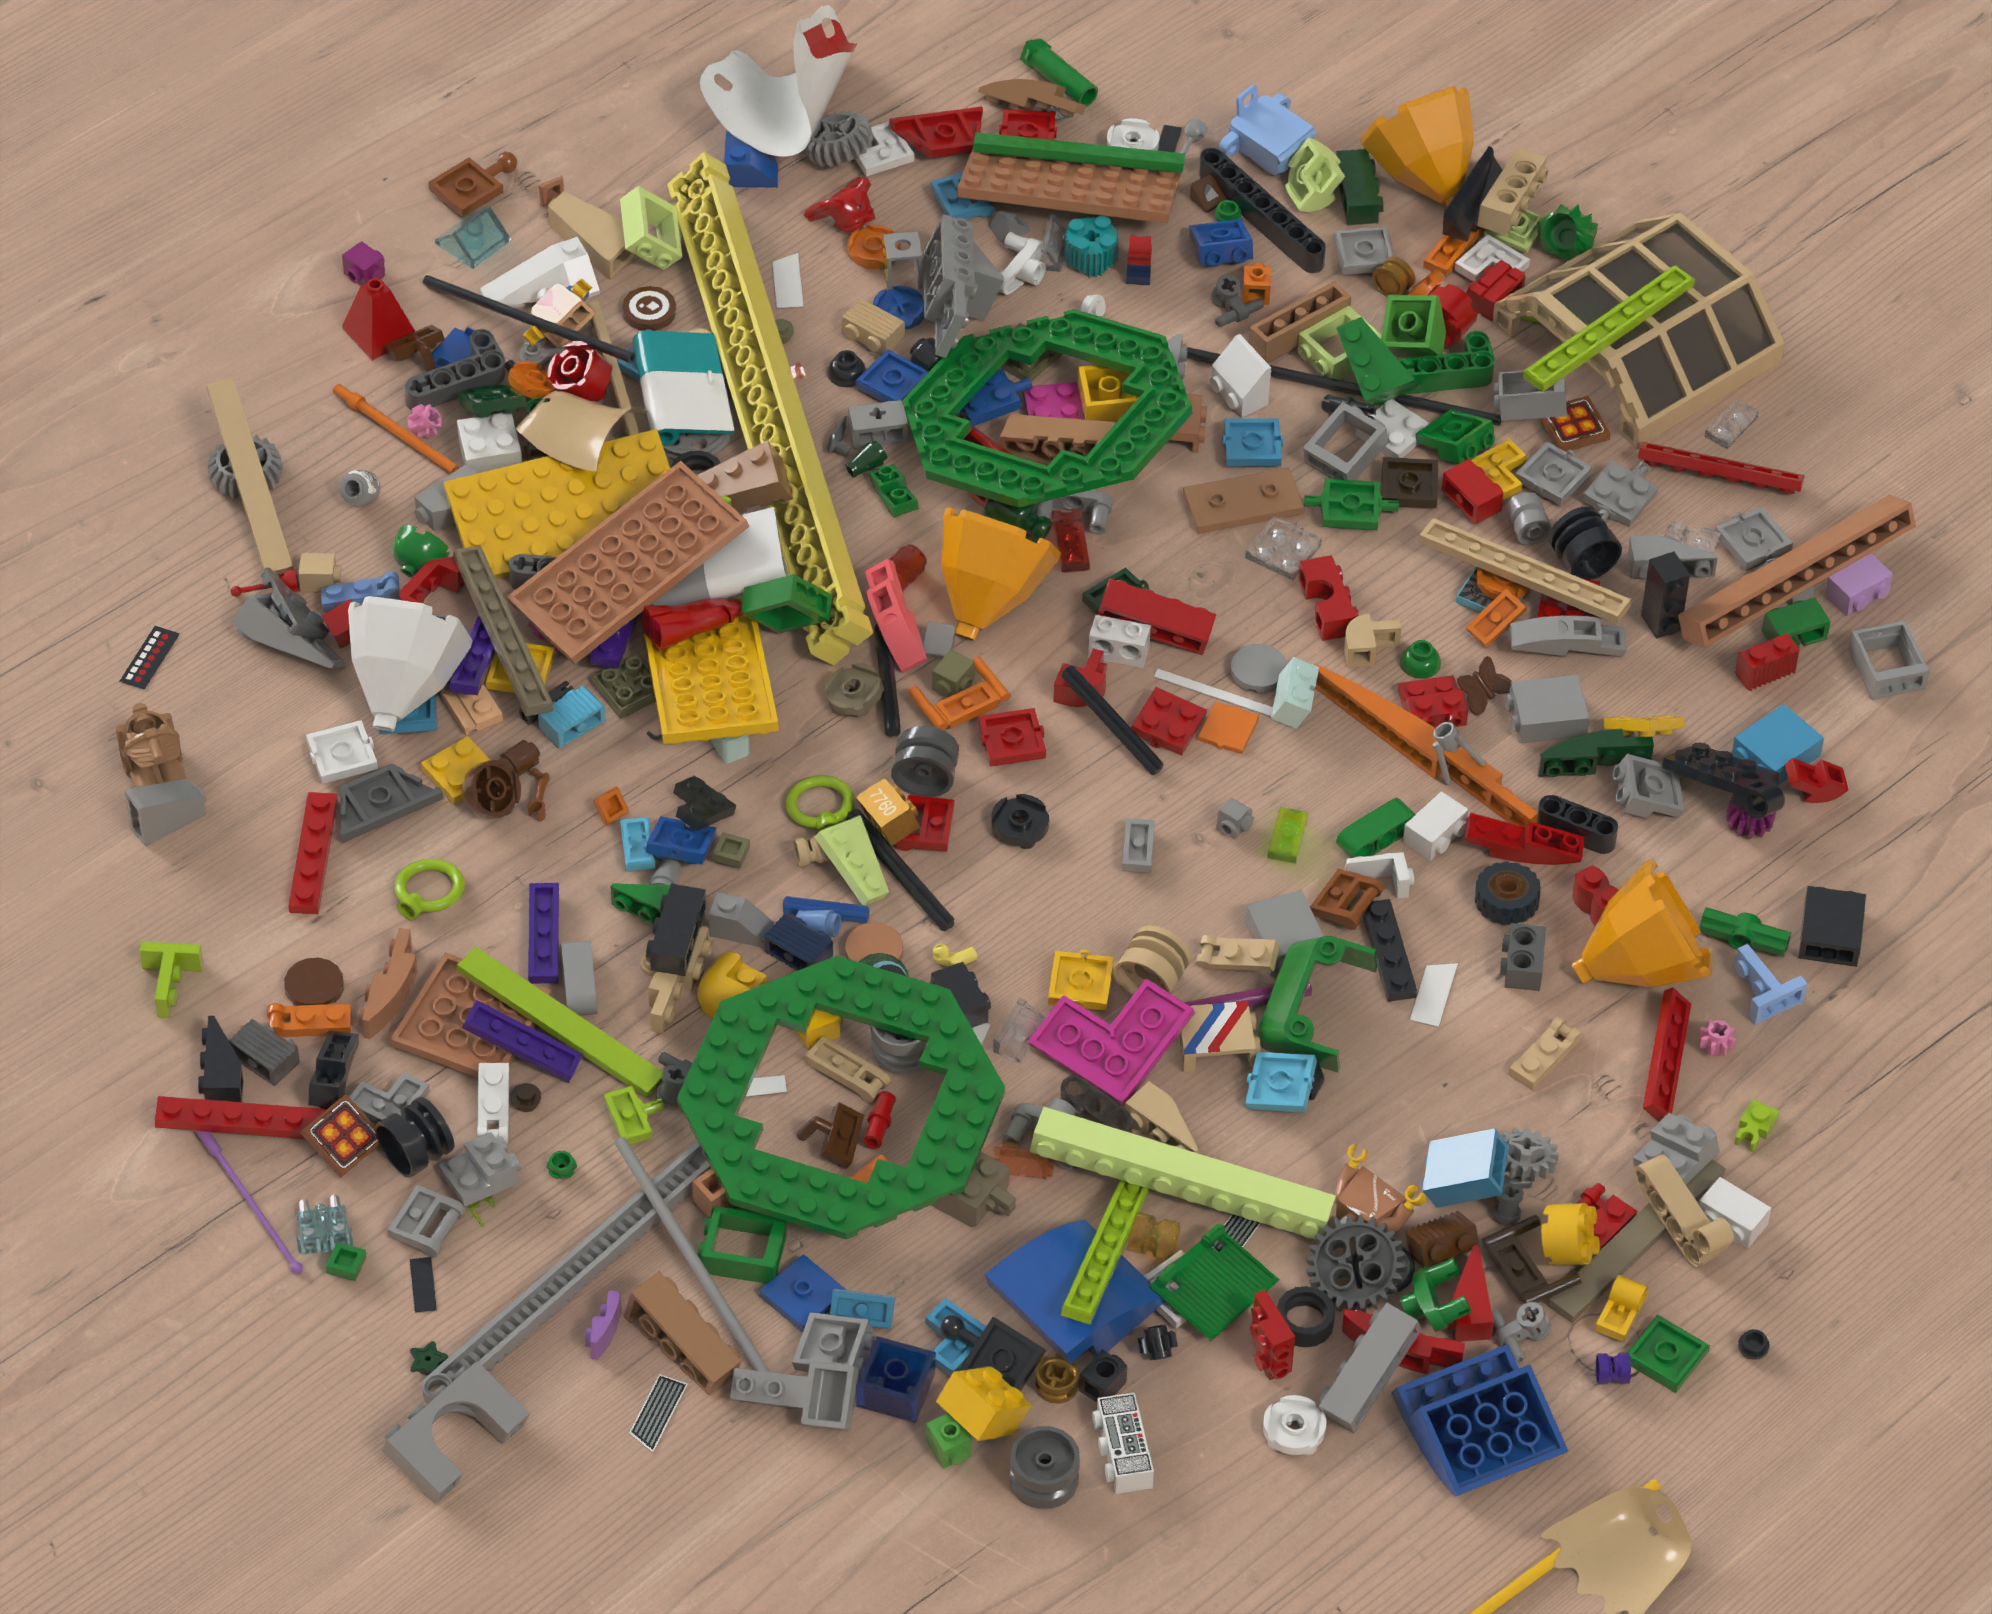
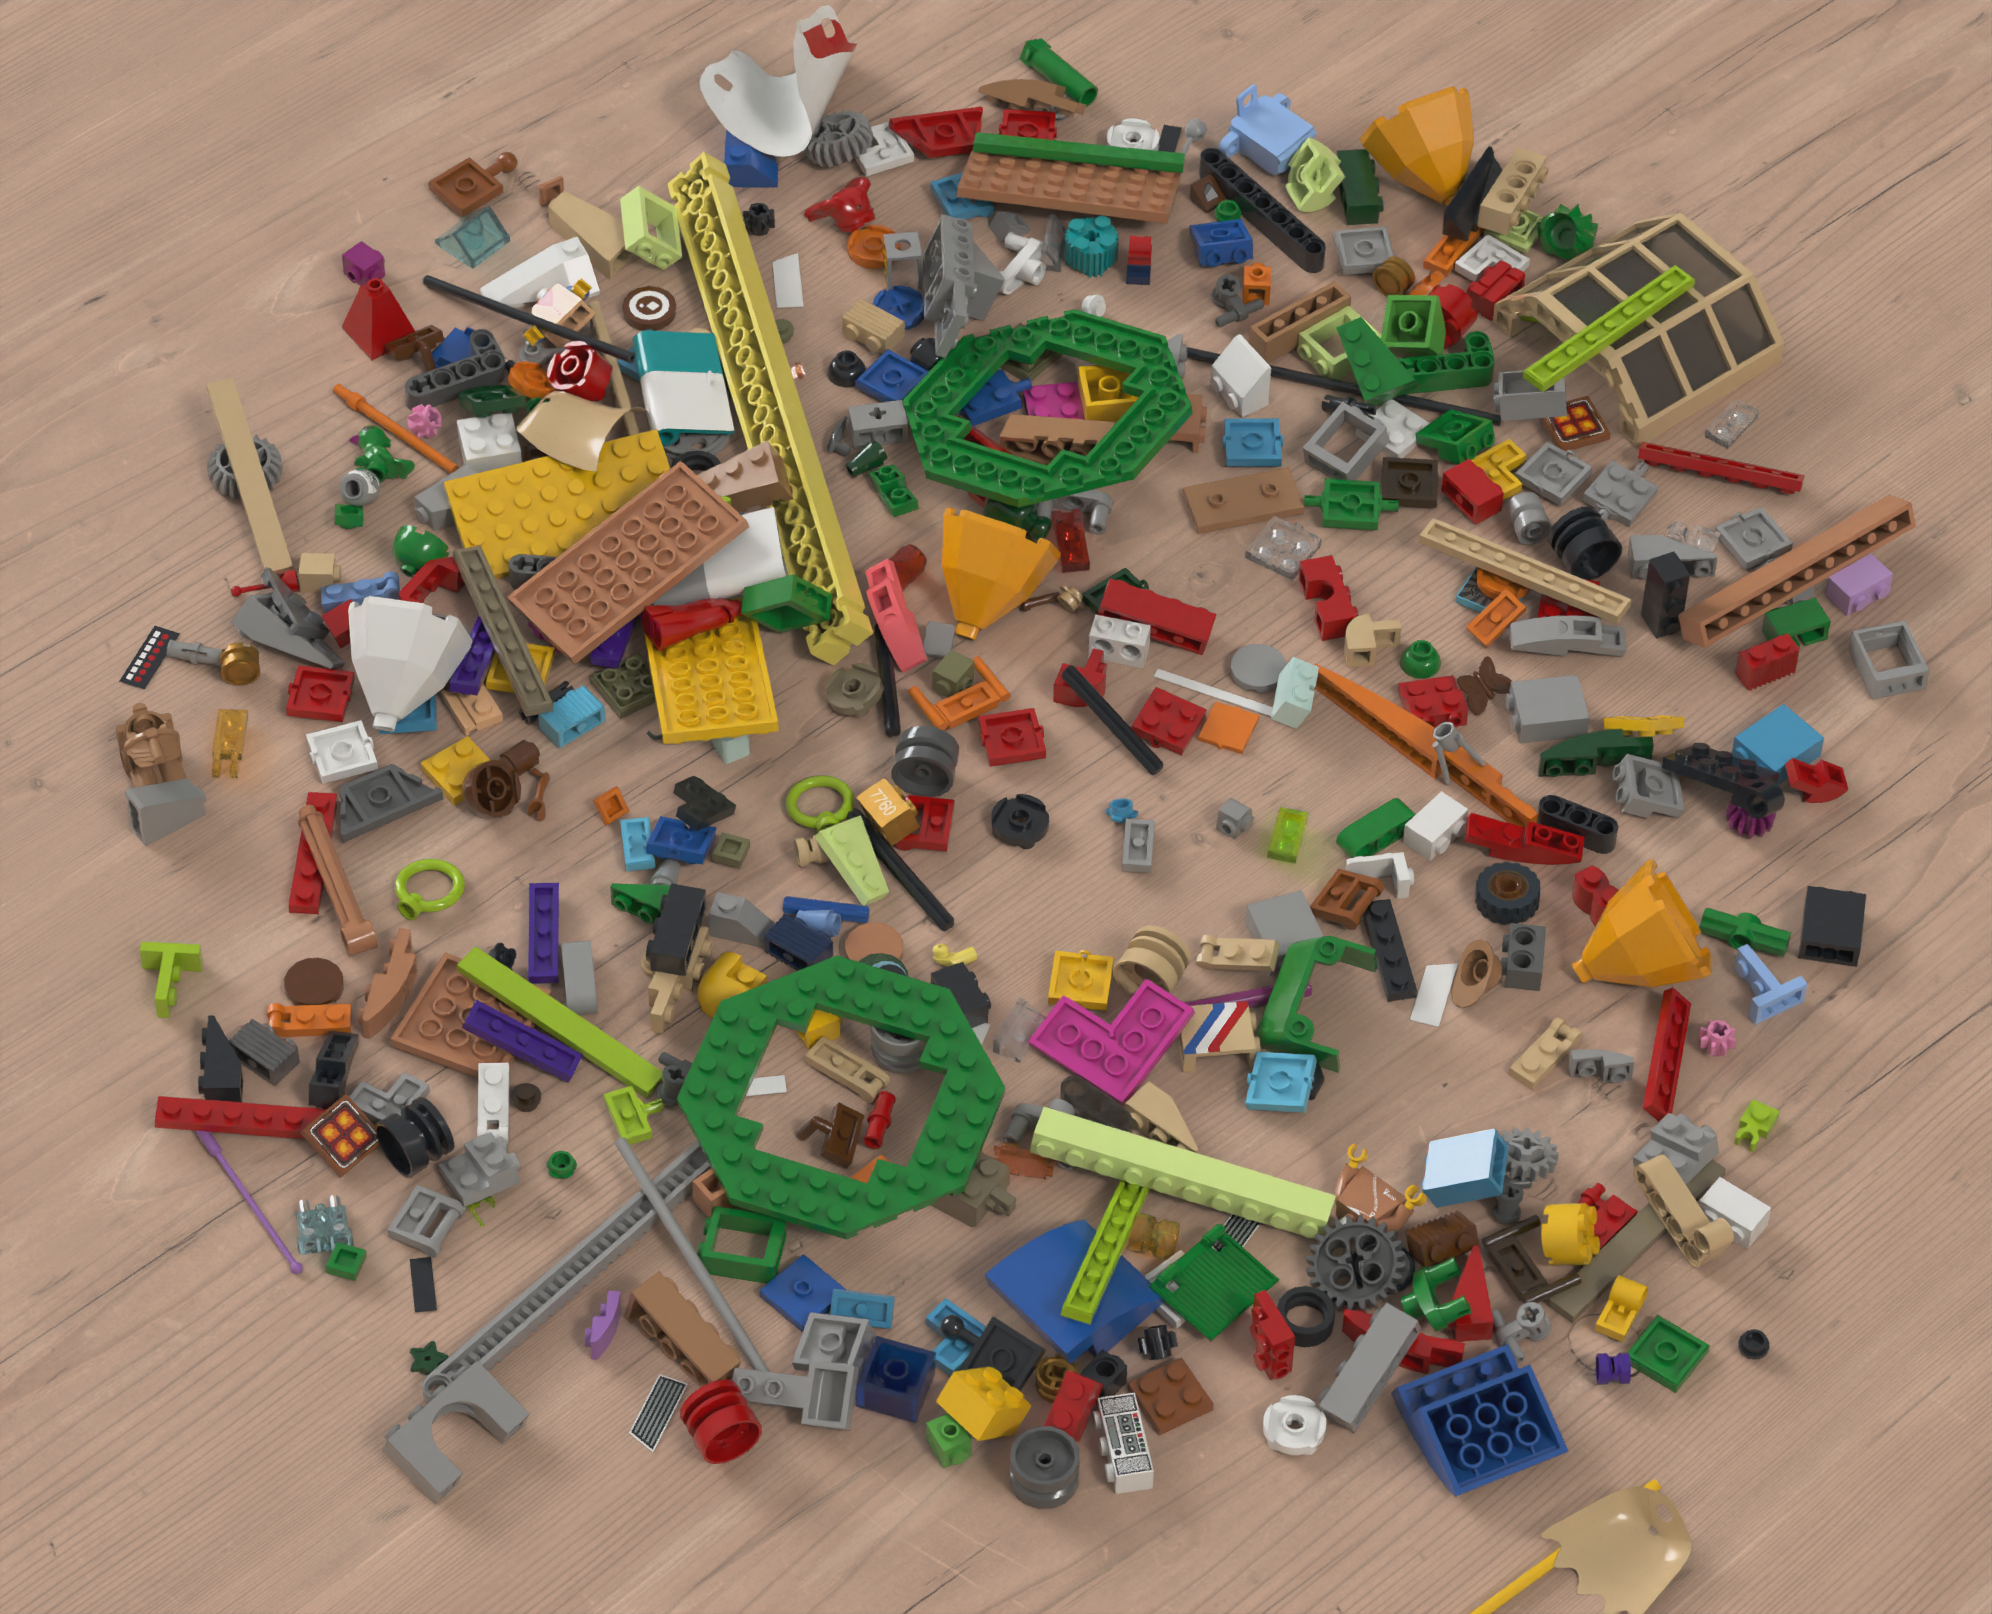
none -> light grey pin [167,640,225,667]
none -> clear yellow hinge [212,709,248,778]
none -> pearl gold wheel [219,642,260,686]
none -> red plate [286,665,355,722]
none -> nougat piece [298,805,378,956]
none -> green plate [334,504,364,529]
none -> green animal [349,425,415,483]
none -> black plate [488,943,517,970]
none -> red wheel [680,1380,762,1464]
none -> black gear [743,203,775,236]
none -> reddish brown piece [1021,592,1060,612]
none -> red brick [1044,1370,1104,1443]
none -> tan plate [1057,585,1084,612]
none -> dark azure plate [1105,798,1139,823]
none -> dark orange plate [1127,1357,1214,1436]
none -> medium nougat piece [1451,939,1502,1008]
none -> light grey slope [1568,1049,1634,1084]

